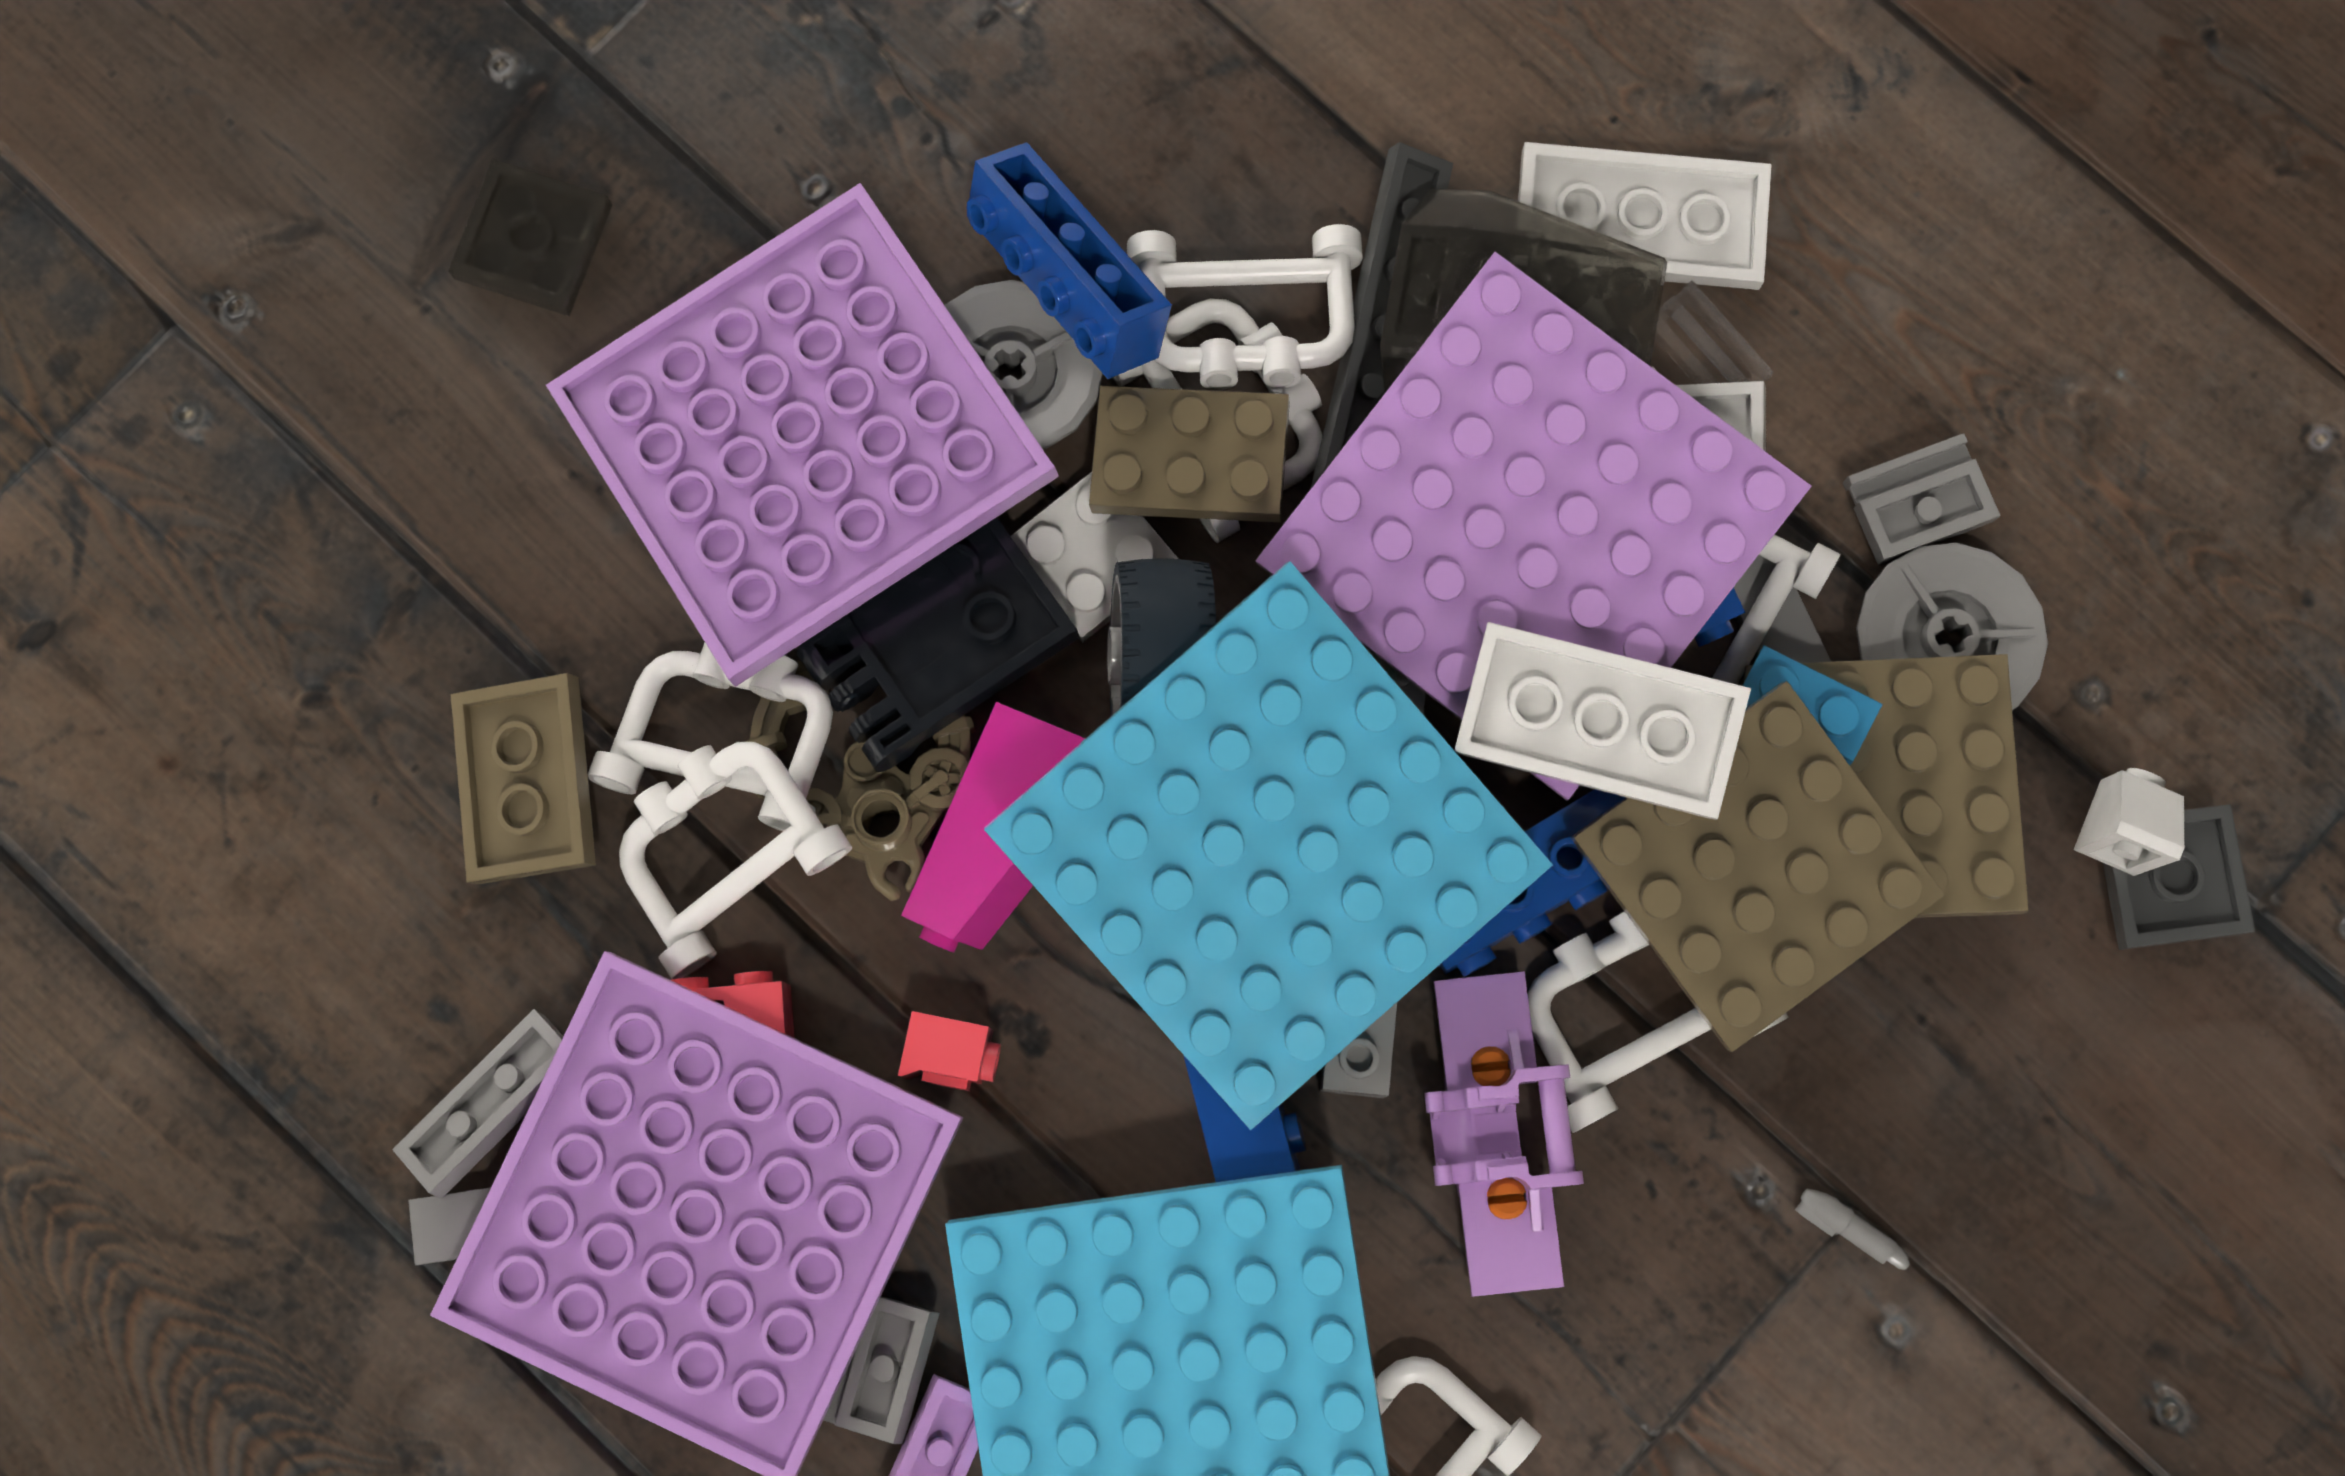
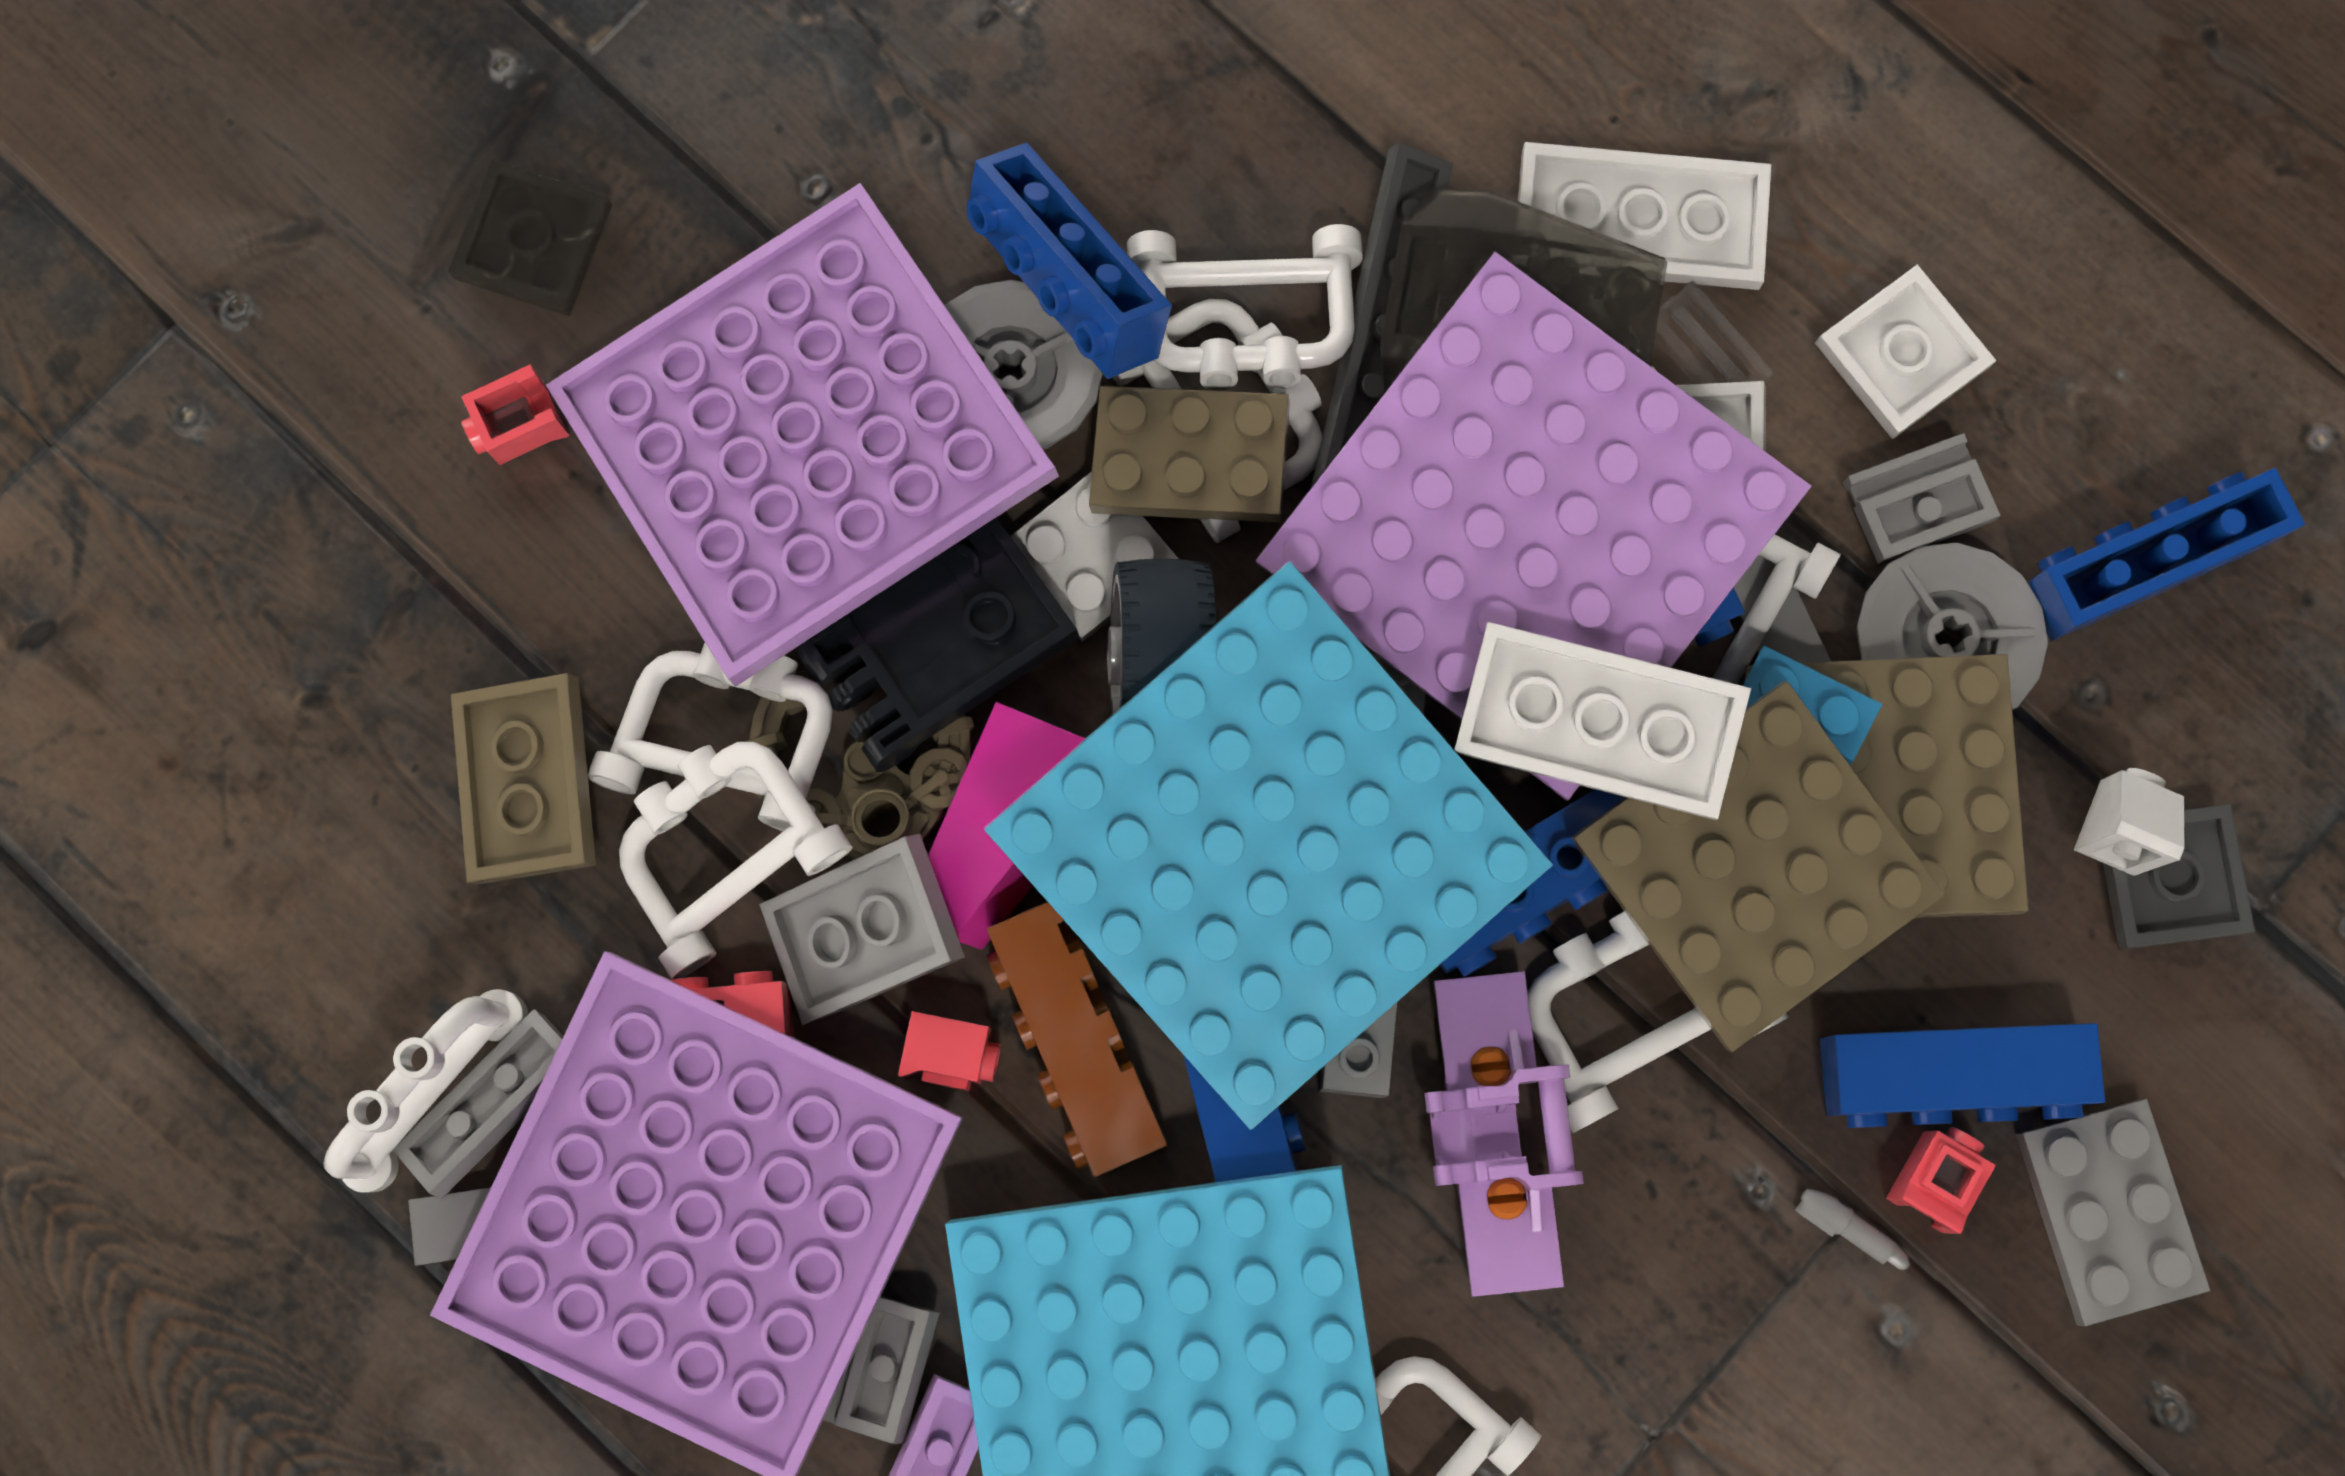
none -> white bar [323,989,528,1192]
none -> coral window [461,364,570,465]
none -> light grey plate [759,834,965,1025]
none -> dark orange wedge [986,902,1167,1178]
none -> white plate [1815,264,1996,440]
none -> blue brick [1820,1023,2105,1128]
none -> coral window [1886,1127,1996,1234]
none -> light grey plate [2015,1099,2210,1326]
none -> blue brick [2027,467,2306,642]

